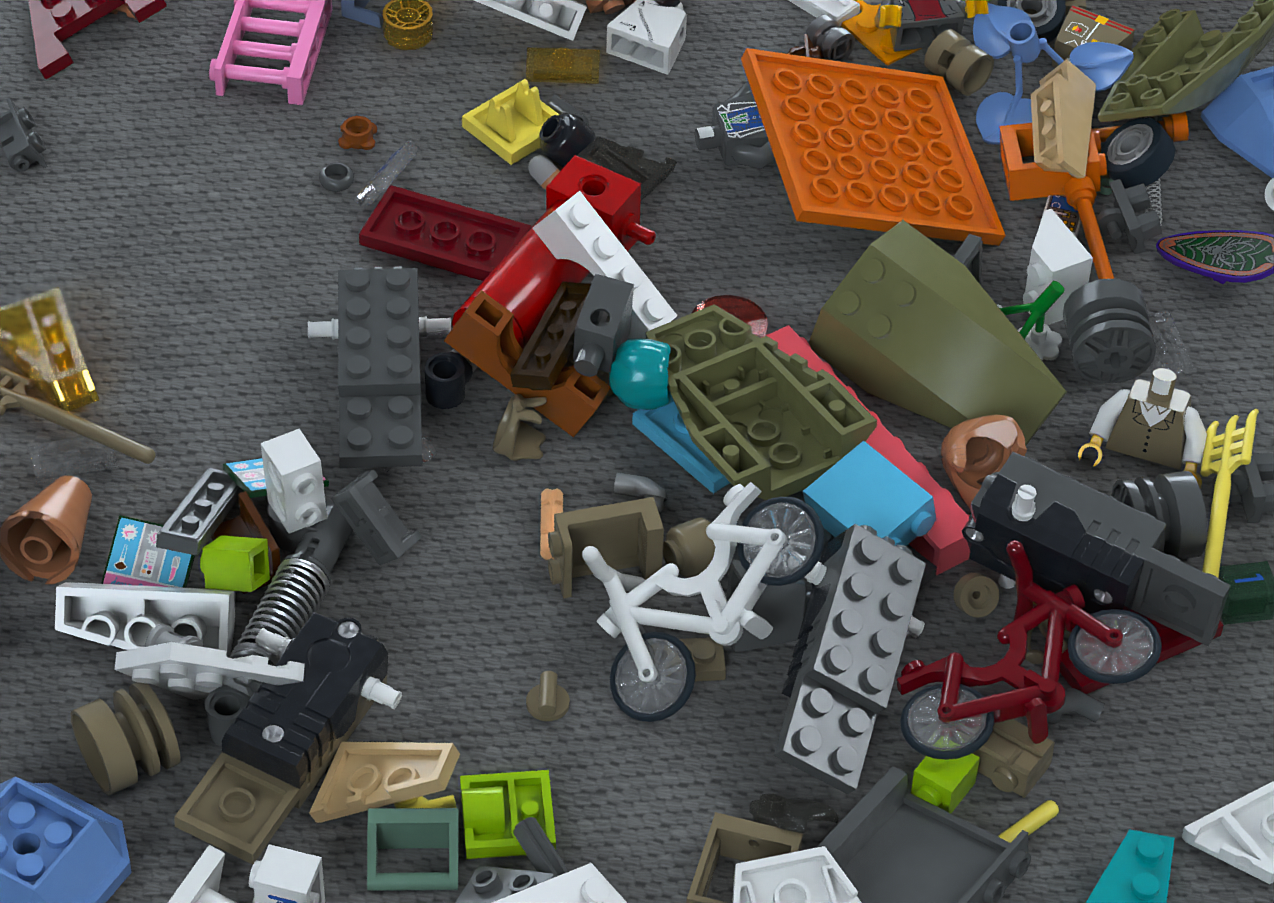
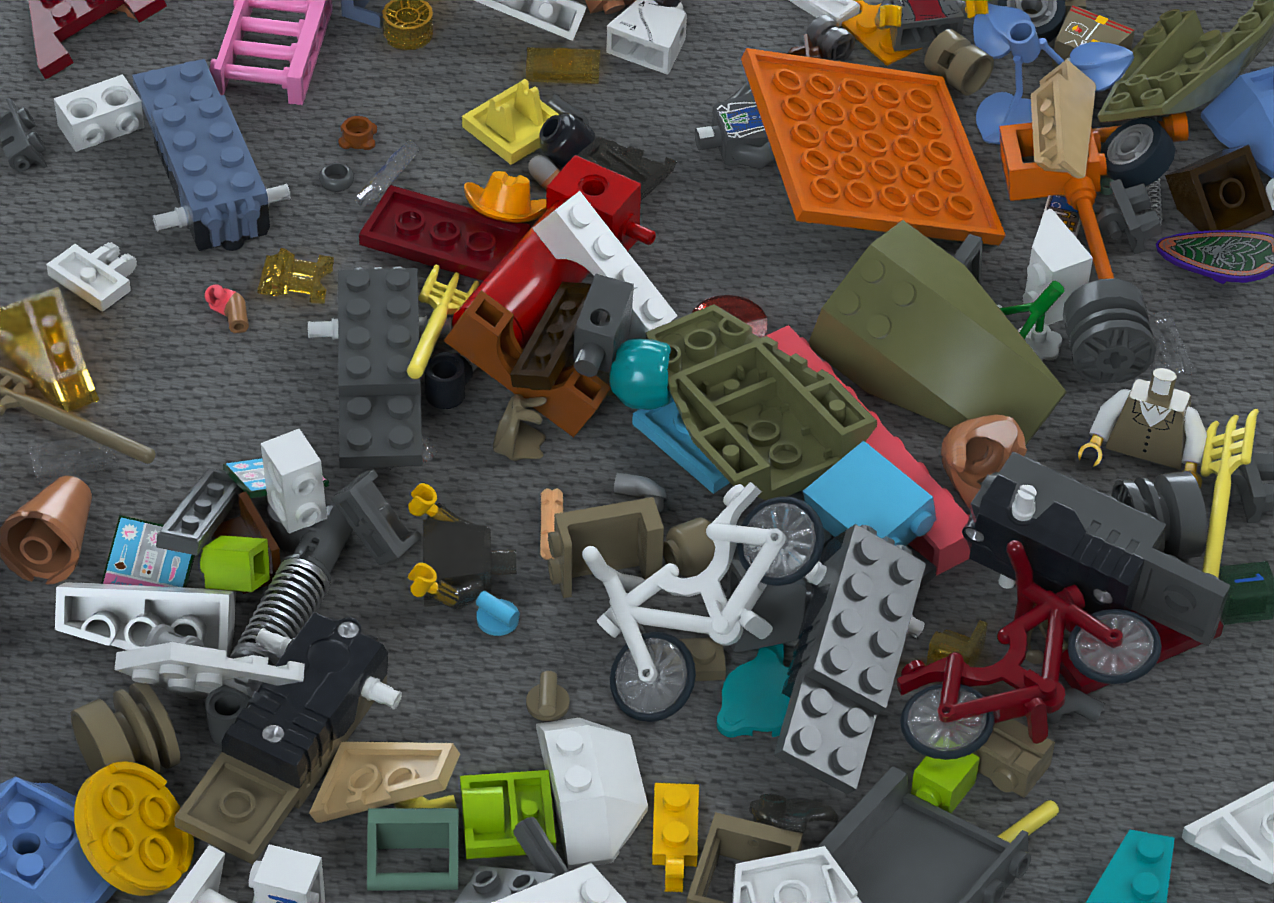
dark tan tile [954,573,999,618] -> none
none -> white hinge [46,242,137,312]
none -> white brick [54,74,144,152]
none -> yellow tile [74,761,194,896]
none -> sand blue piece [132,59,291,251]
none -> arm [204,284,249,333]
none -> clear yellow piece [257,248,334,304]
none -> light yellow piece [407,265,479,379]
none -> clear smoke torso [408,483,517,610]
none -> light orange hat [464,171,546,223]
none -> medium azure plate [476,591,520,636]
none -> white wedge [536,718,648,870]
none -> yellow plate [652,783,699,892]
none -> teal tile [716,644,790,738]
none -> clear yellow panel [926,620,988,667]
none -> dark brown slope [1165,144,1274,231]

